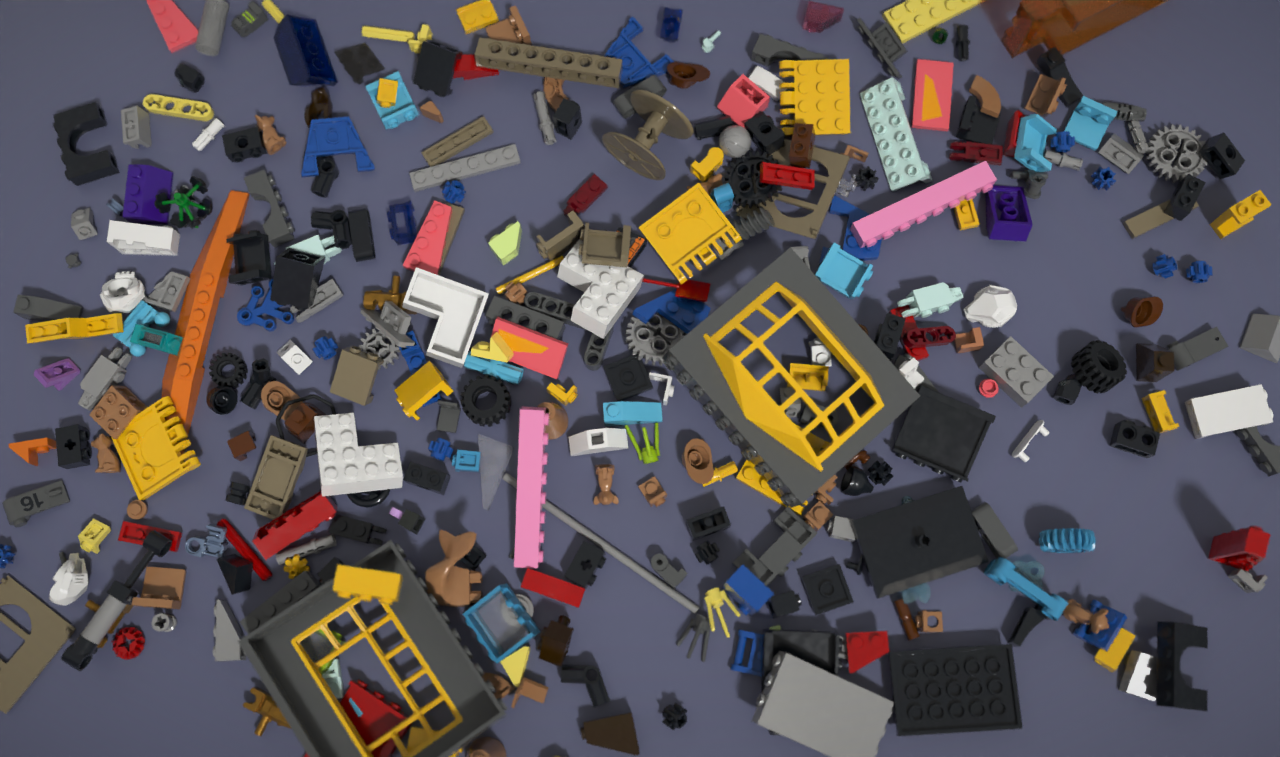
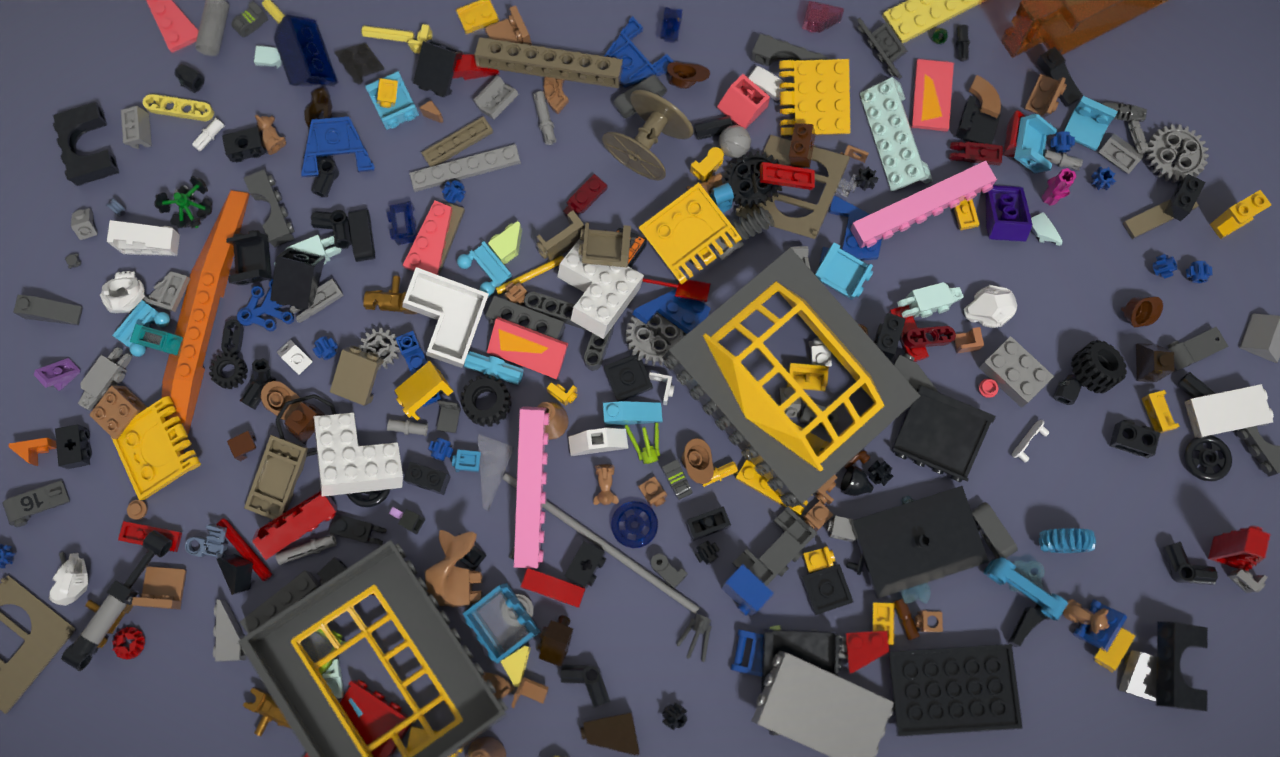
yellow bracket [25,313,124,344] -> none
light yellow bracket [78,519,111,554] -> none
medium nougat animal [91,434,121,473] -> none
dark purple slope [122,165,173,225] -> none
light grey bush [152,613,177,632] -> none
black helmet [206,386,237,415] -> none
black wheel [225,481,250,505] -> none
yellow plant [283,554,310,579] -> none
yellow brick [332,565,403,605] -> none
light grey bracket [360,301,415,348] -> none
light yellow slope [471,332,514,362] -> none
black brick [553,98,582,140] -> none
light aqua hand [702,31,721,53] -> none
light yellow plant [704,588,740,638] -> none
black brick [744,111,785,157] -> none
black brick [767,590,802,619] -> none
white bracket [898,357,924,389] -> none
dark grey piece [1010,170,1048,199] -> none
black brick [1199,132,1245,180] -> none
none -> black beam [221,319,244,355]
none -> light aqua slope [254,46,293,68]
none -> light grey pin [387,419,428,436]
none -> medium azure gear [457,241,512,297]
none -> light grey bracket [474,76,519,119]
none -> clear blue plate [611,501,658,548]
none -> dark grey leg [662,459,693,500]
none -> yellow bracket [803,546,835,573]
none -> yellow hinge [873,602,895,645]
none -> light aqua slope [1031,212,1062,246]
none -> dark pink piece [1042,168,1076,206]
none -> black piece [1162,542,1218,585]
none -> black axle [1177,372,1216,398]
none -> black plate [1184,436,1232,481]

